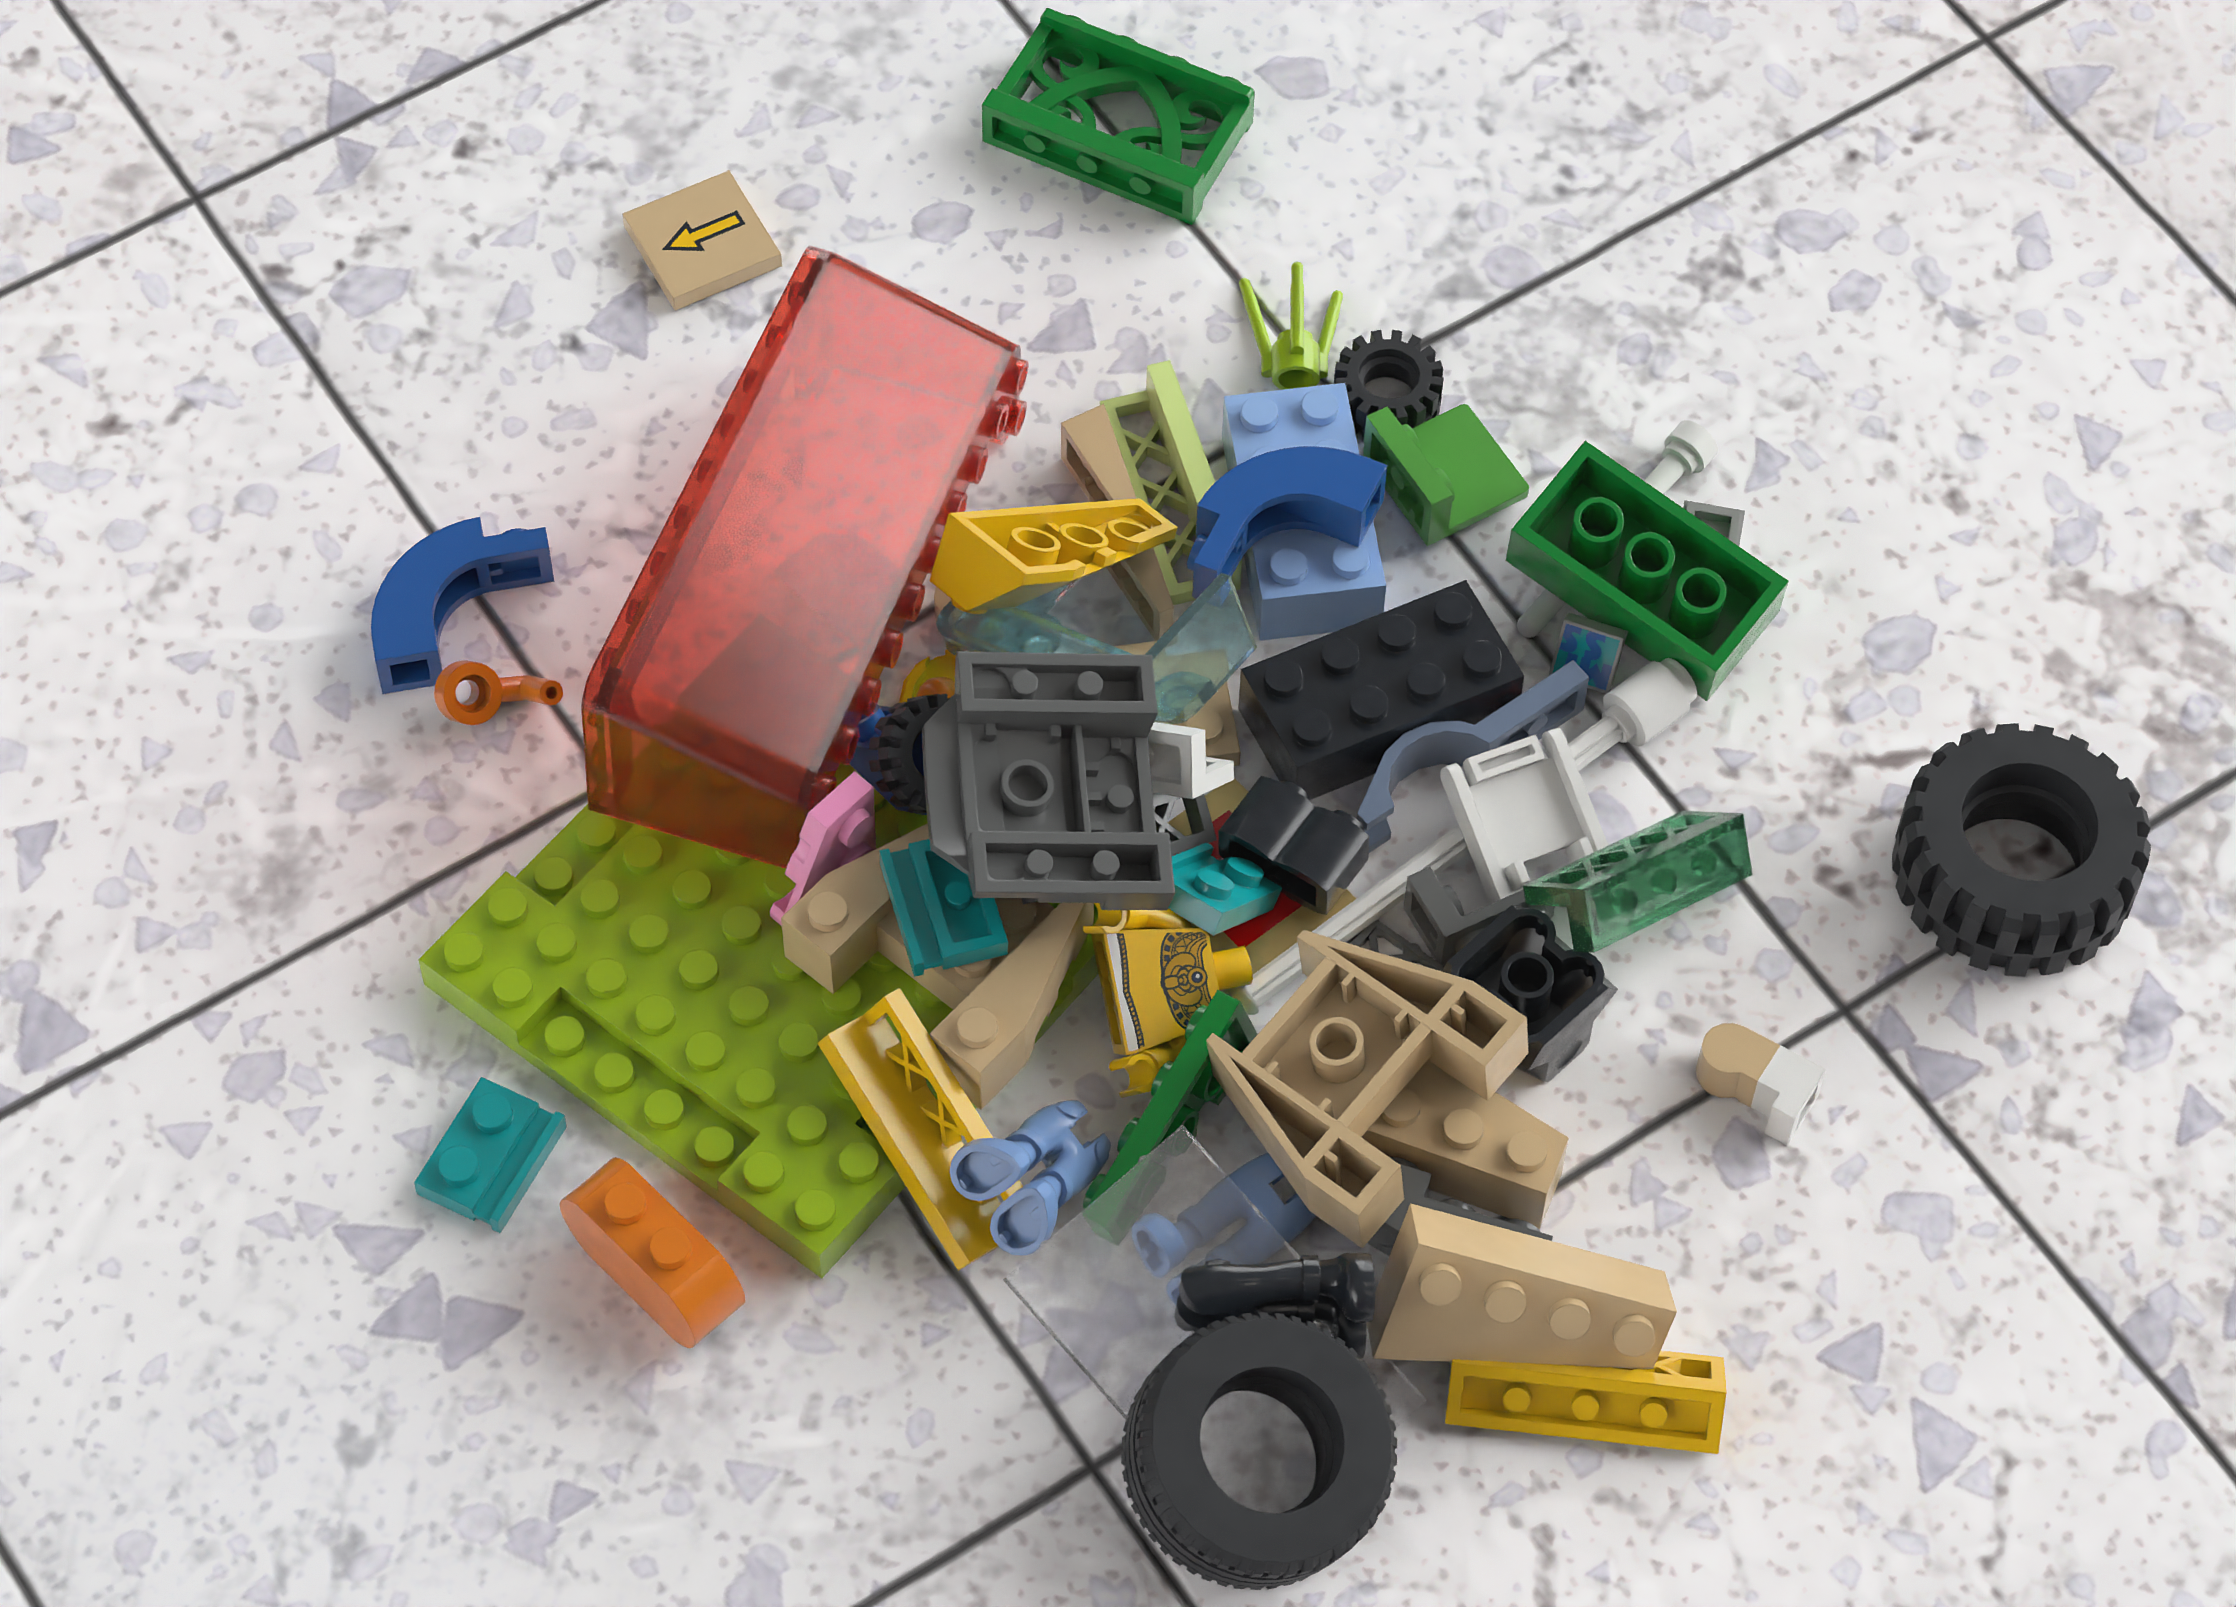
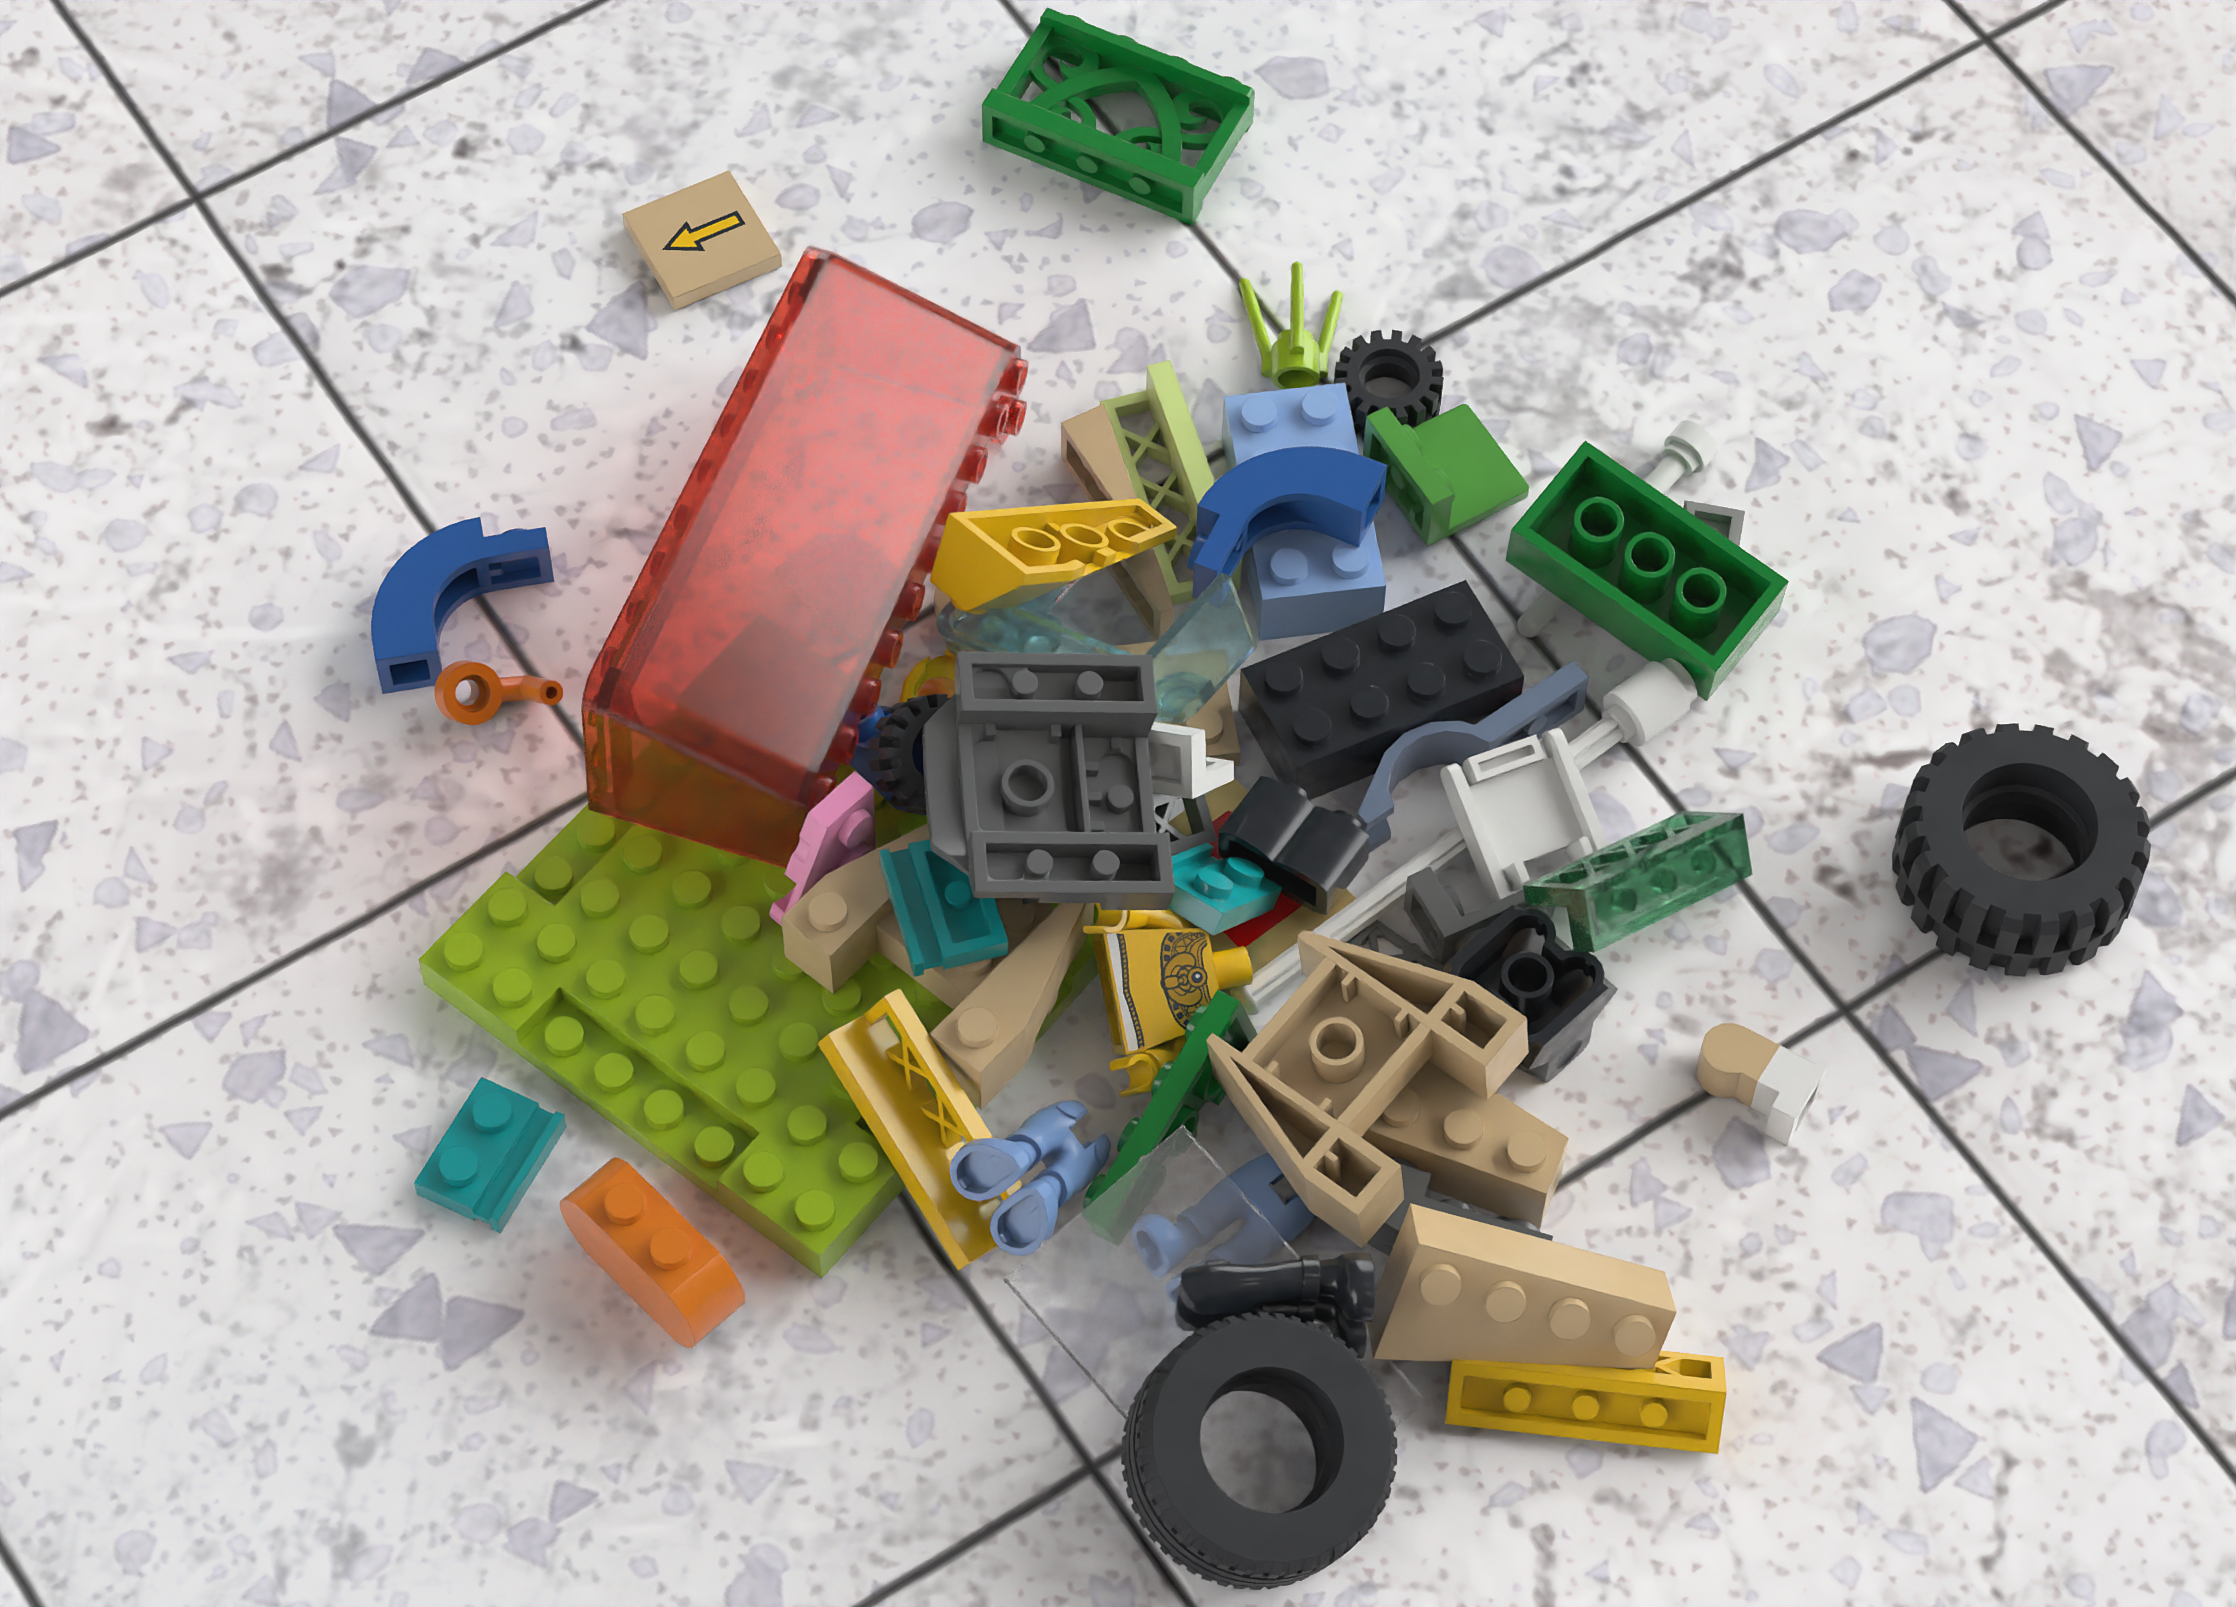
tile [1549,612,1628,694] -> none

